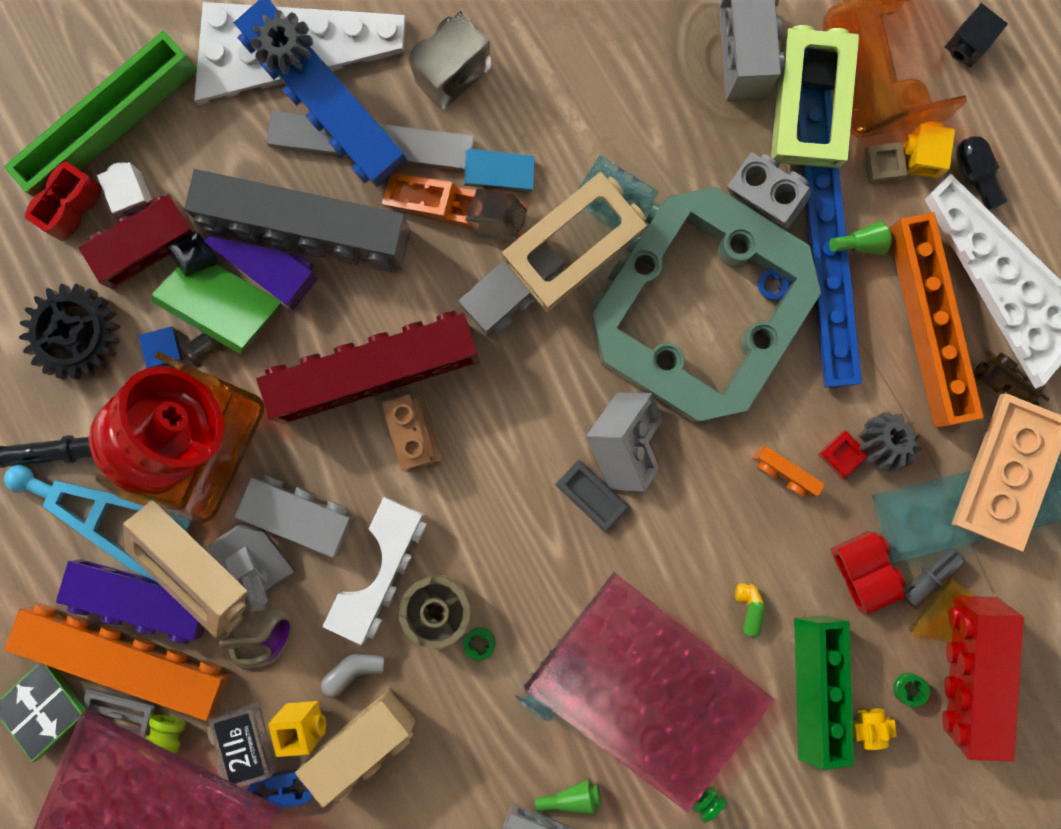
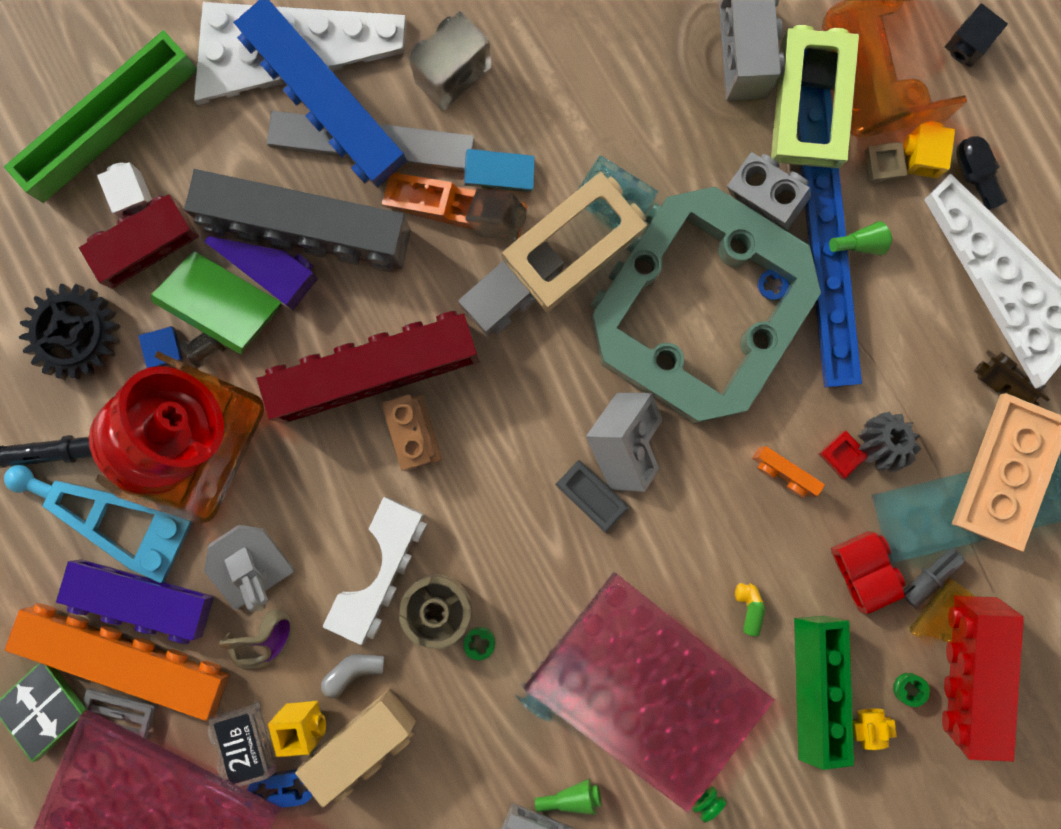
red brick [25,161,102,241] -> none
tan piece [123,500,248,638] -> none
lime wheel [143,715,186,754] -> none
black tile [167,232,217,277] -> none
light grey brick [235,474,355,558] -> none
dark grey gear [250,9,314,75] -> none
orange brick [889,212,984,428] -> none

